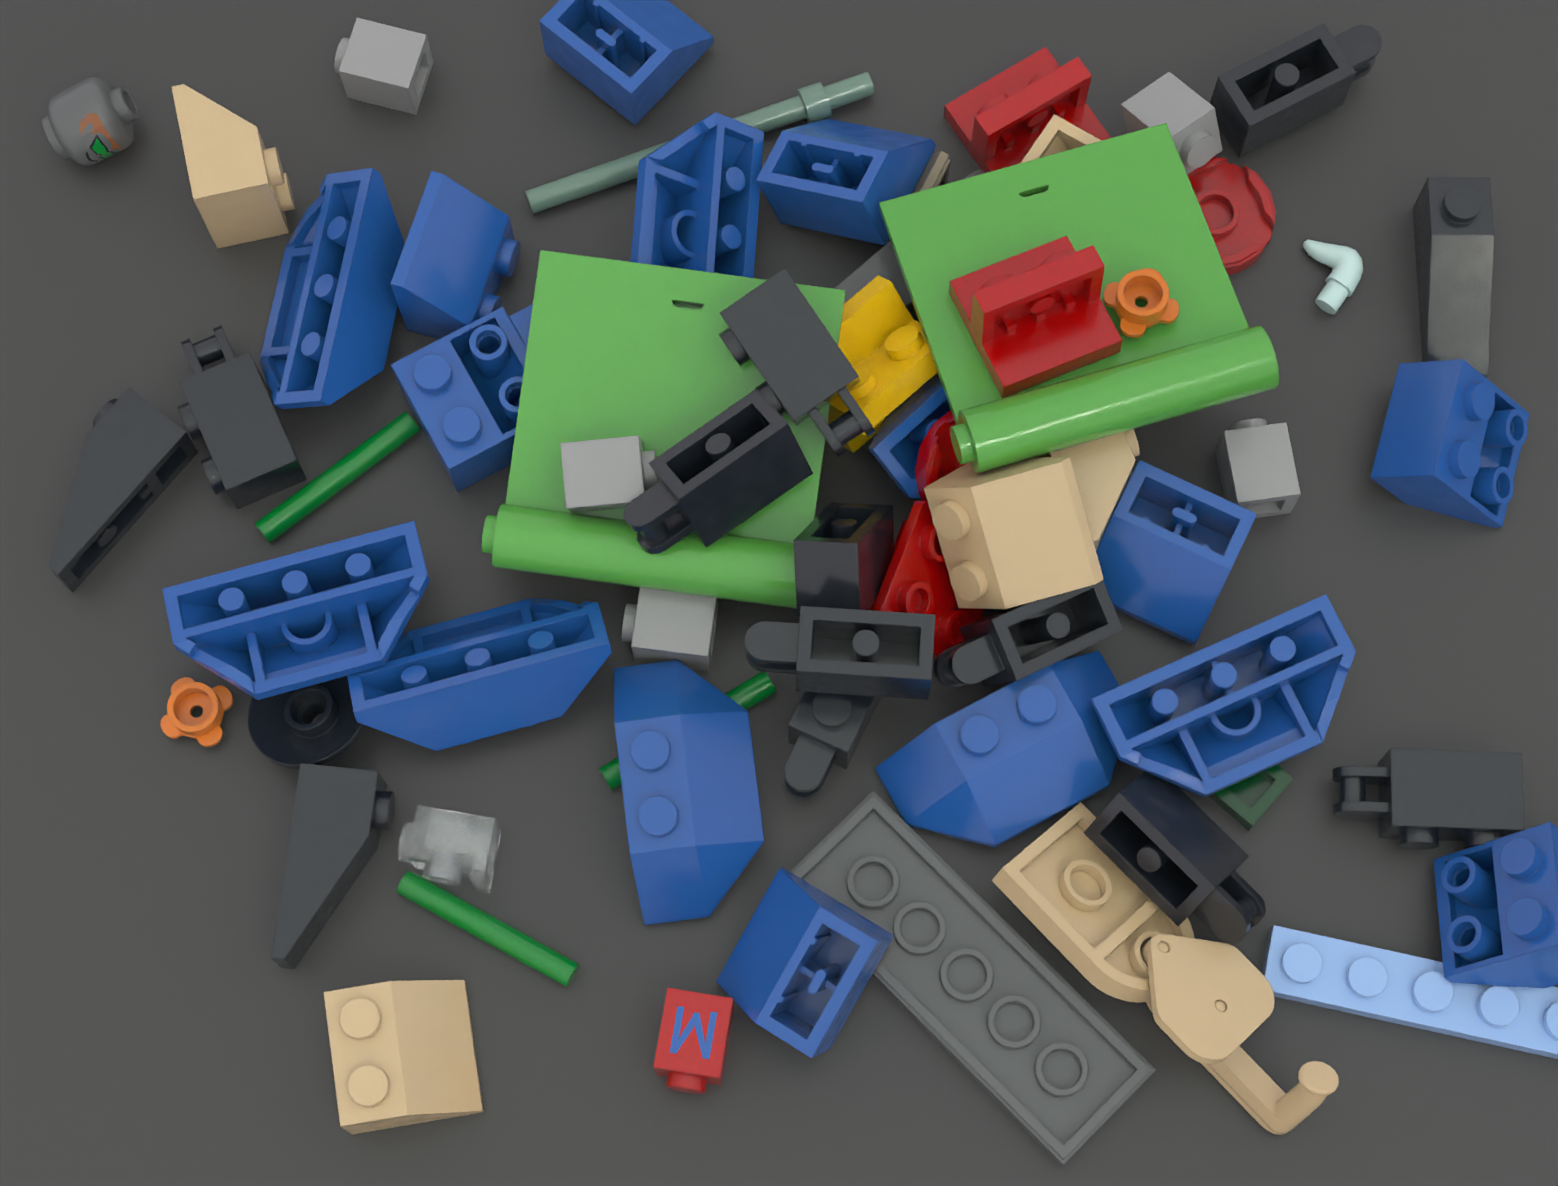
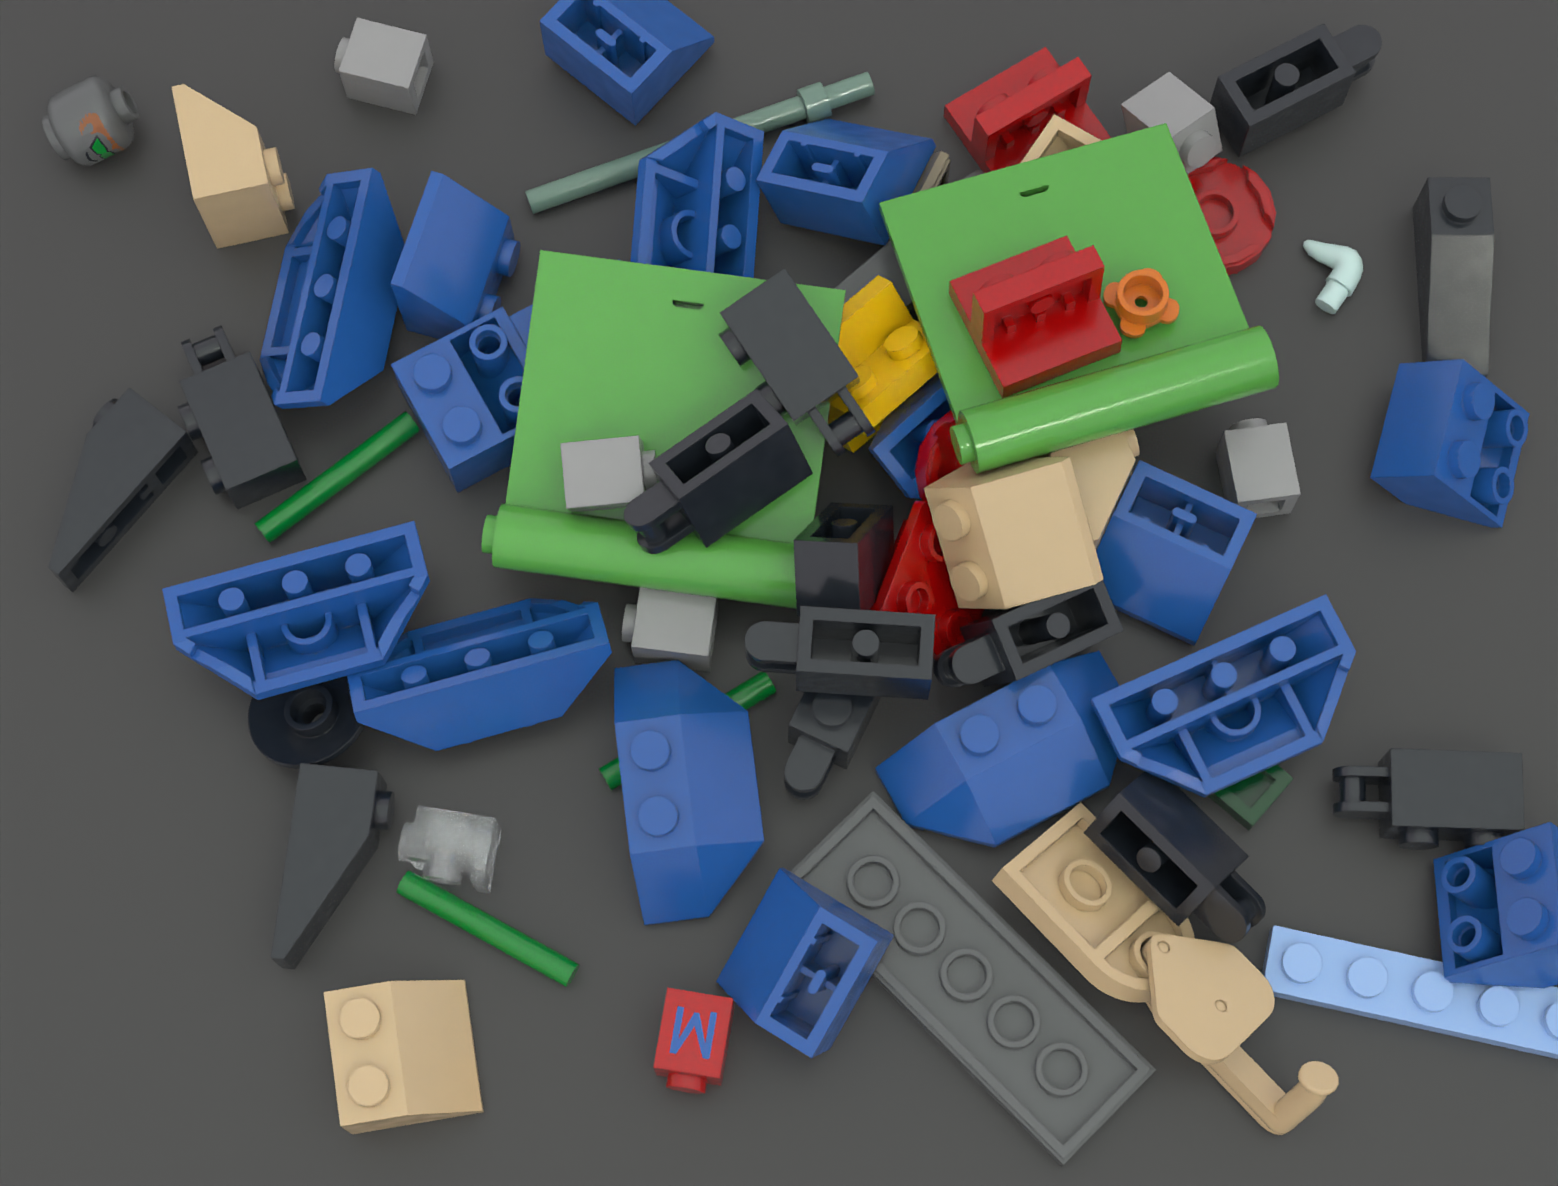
orange plate [160,677,234,747] -> none

